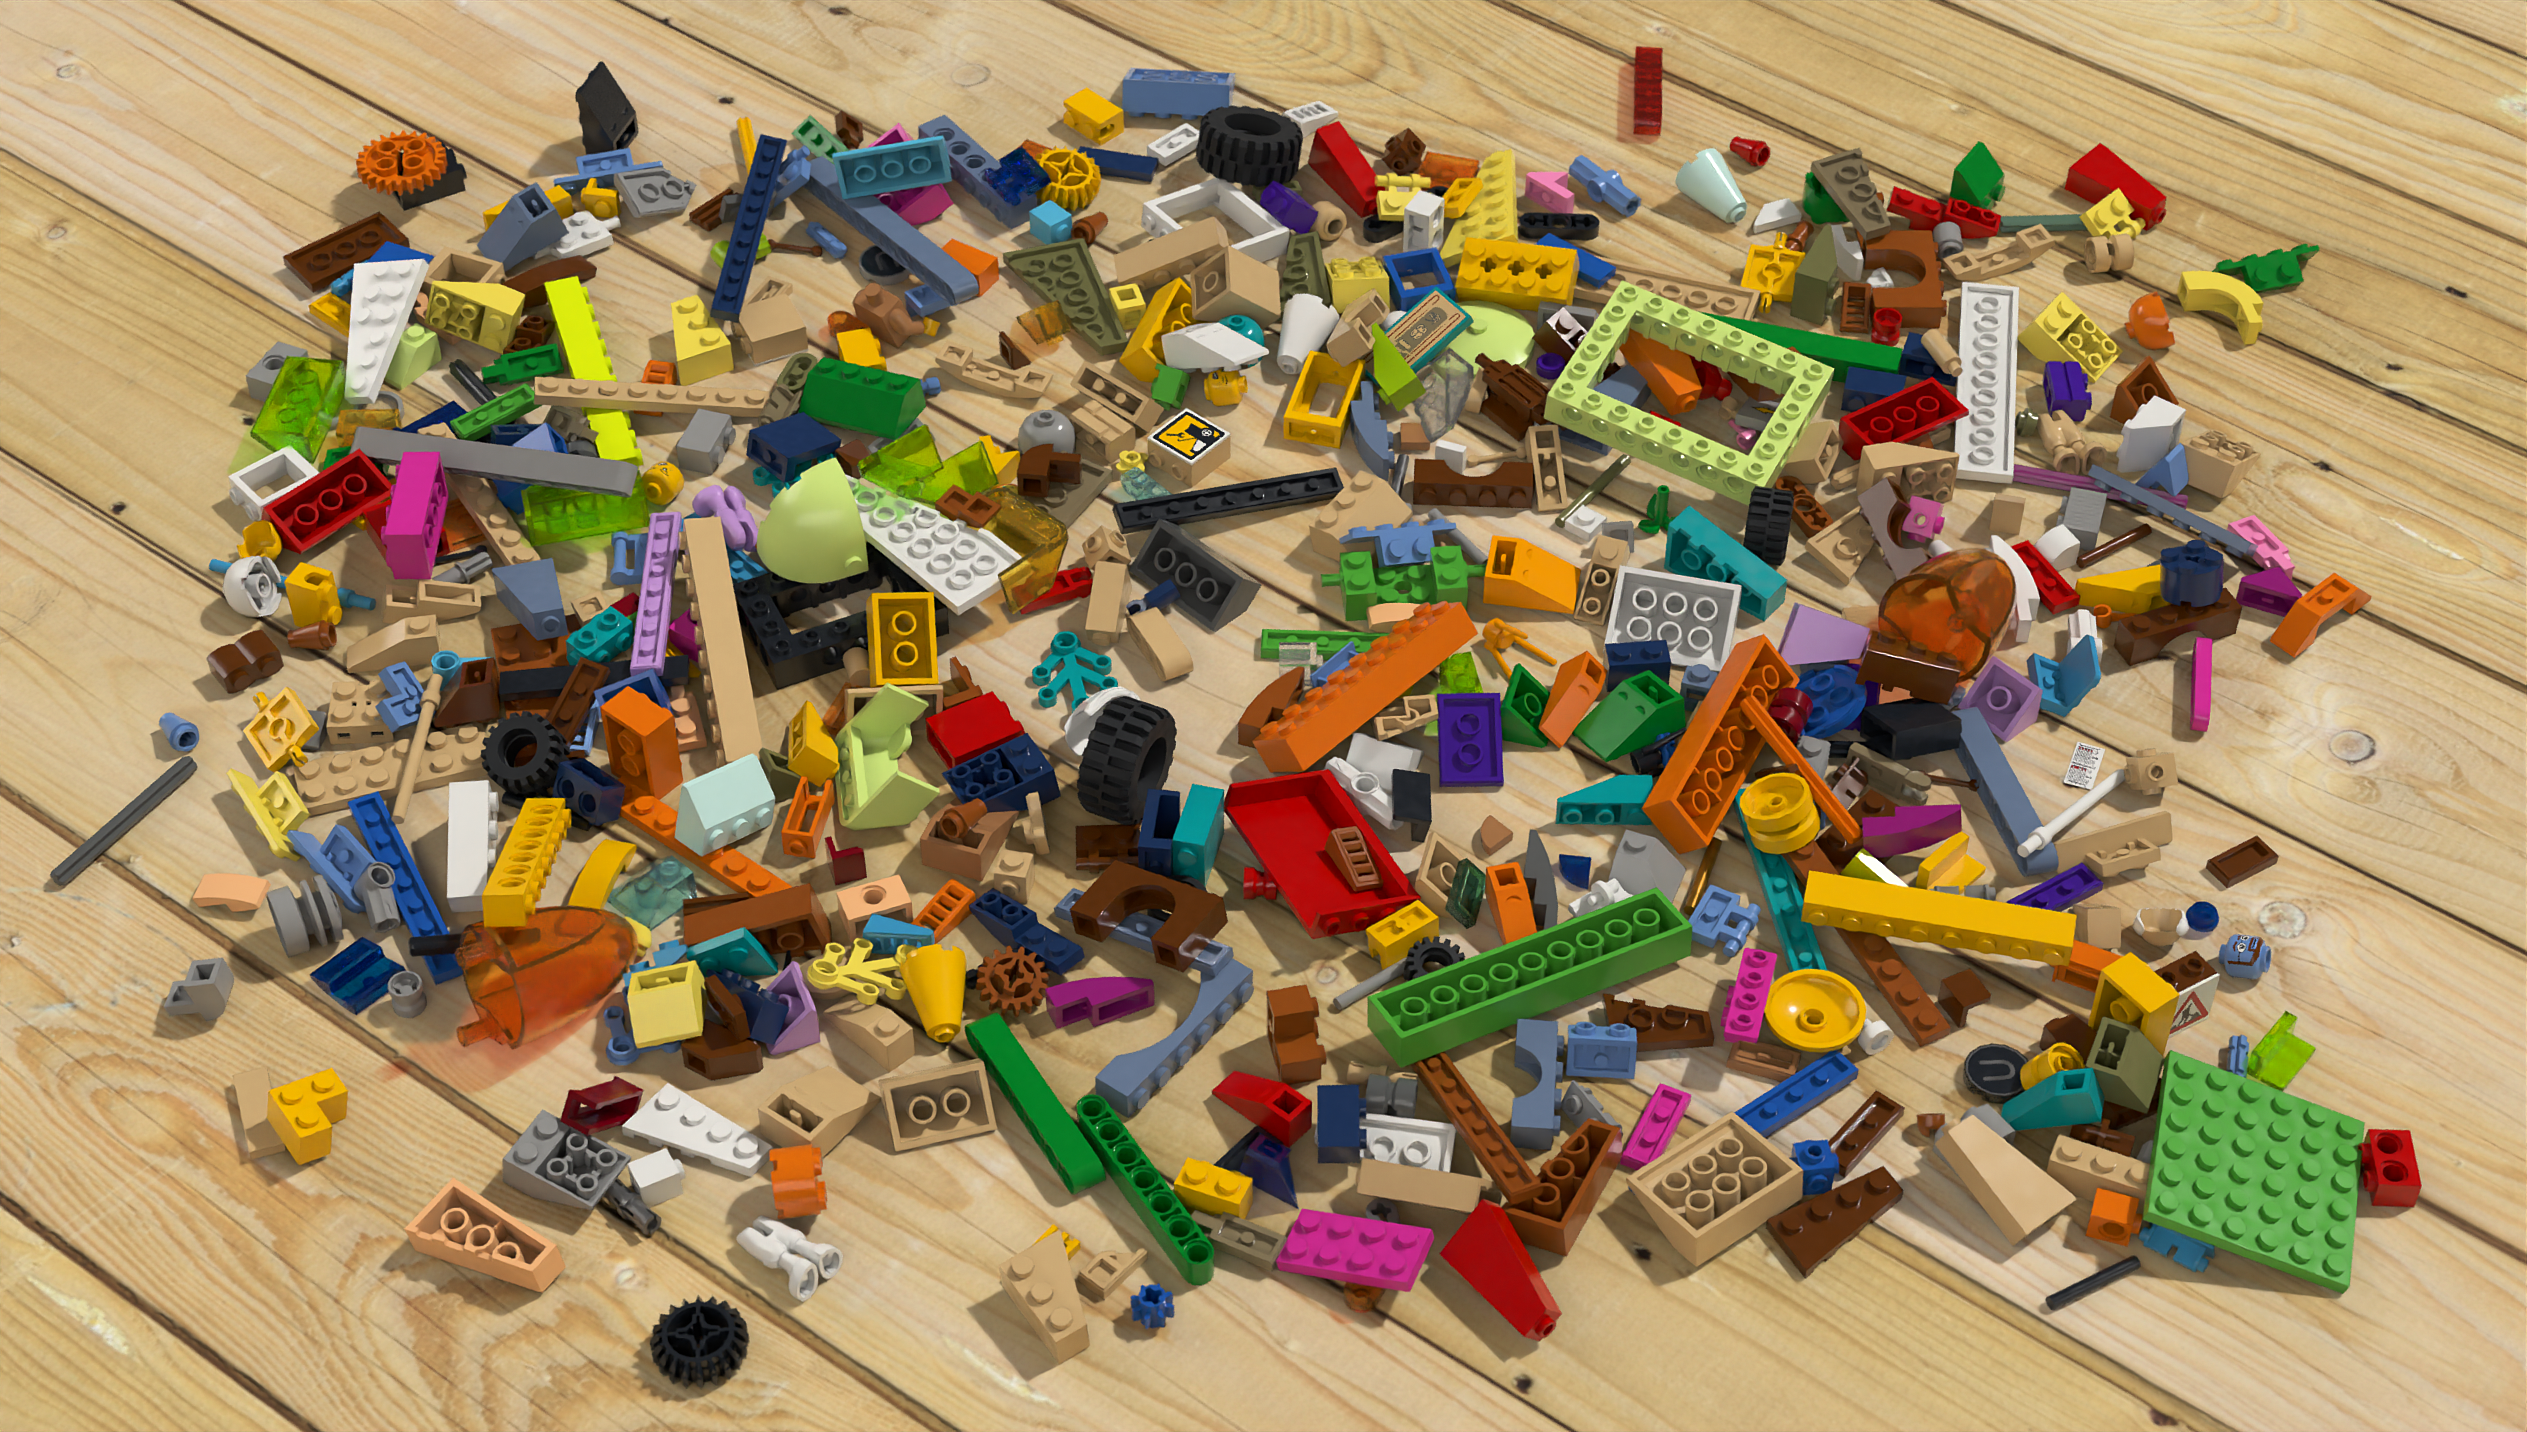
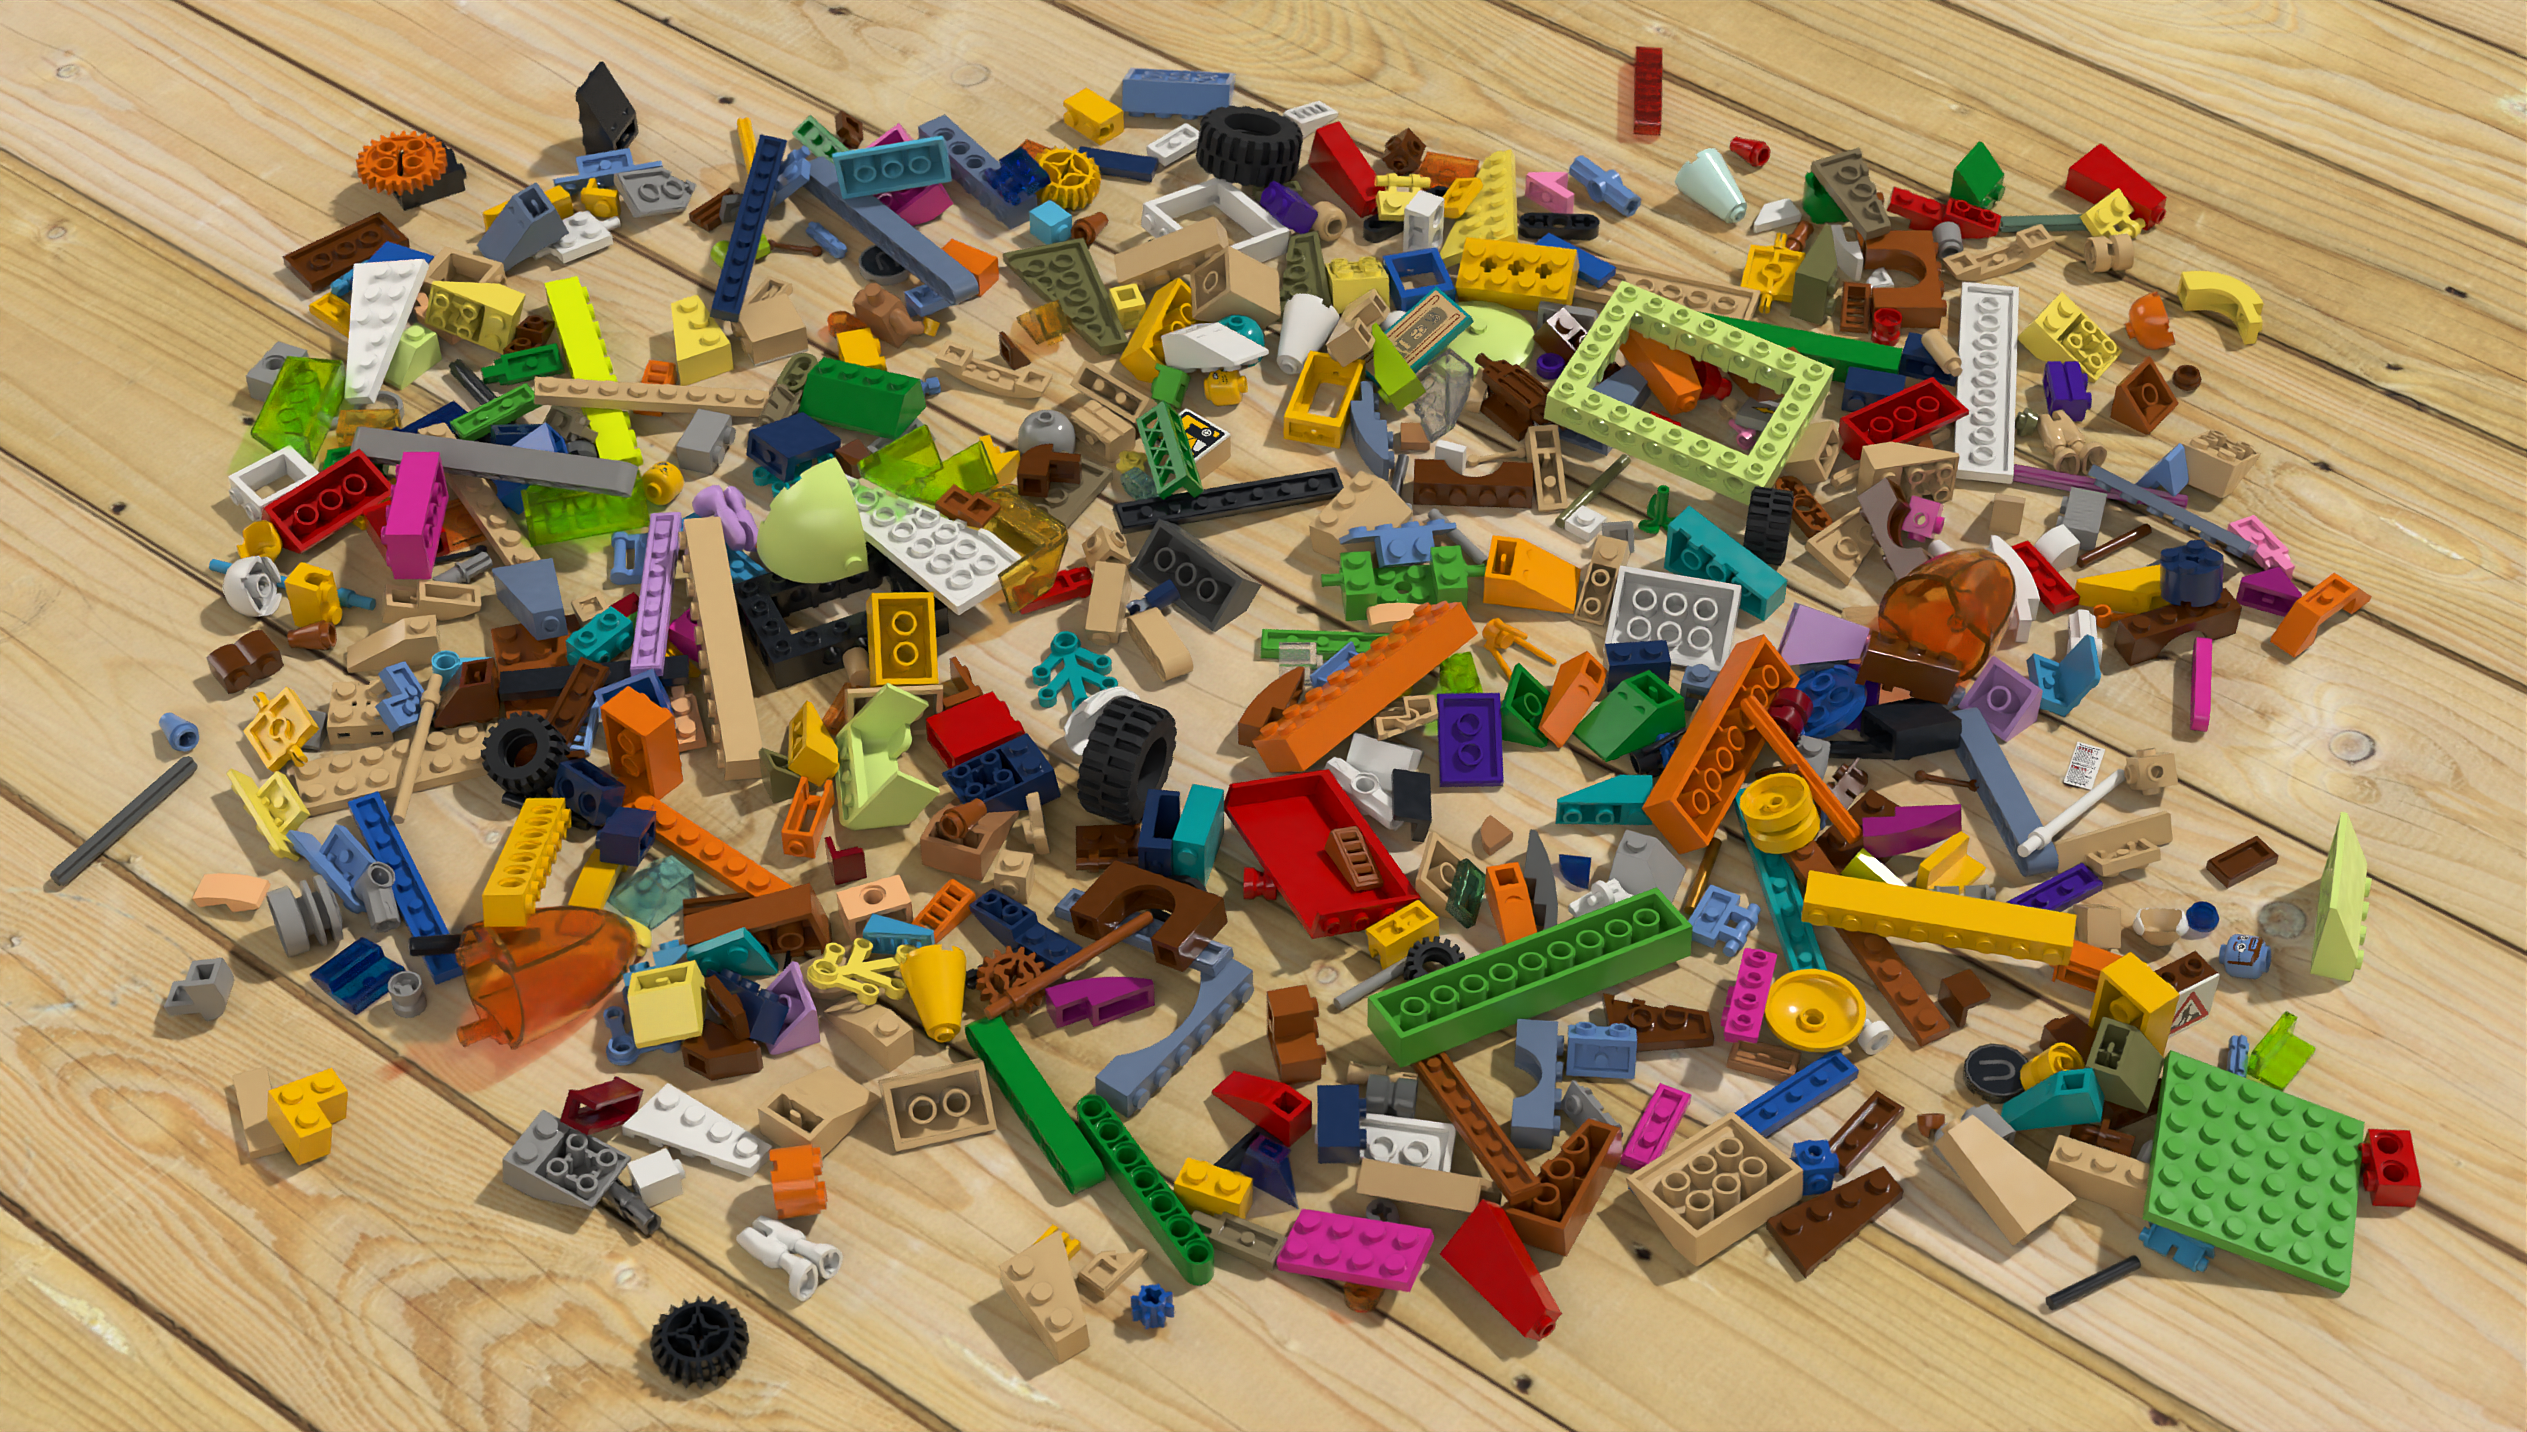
light nougat wedge [405,1178,566,1293] -> none
white wedge [447,780,499,913] -> none
reddish brown slope [501,255,597,308] -> none
light aqua slope [674,753,775,857] -> none
dark tan hinge [1845,742,1932,806] -> none
orange brick [2085,1188,2143,1247] -> none
white slope [2116,395,2186,473] -> none
green bracket [2211,244,2320,293] -> none
none -> dark blue brick [595,806,656,867]
none -> dark orange bar [984,911,1154,1020]
none -> green fence [1136,400,1204,500]
none -> reddish brown plate [2172,365,2202,391]
none -> yellowish green slope [2310,812,2372,982]

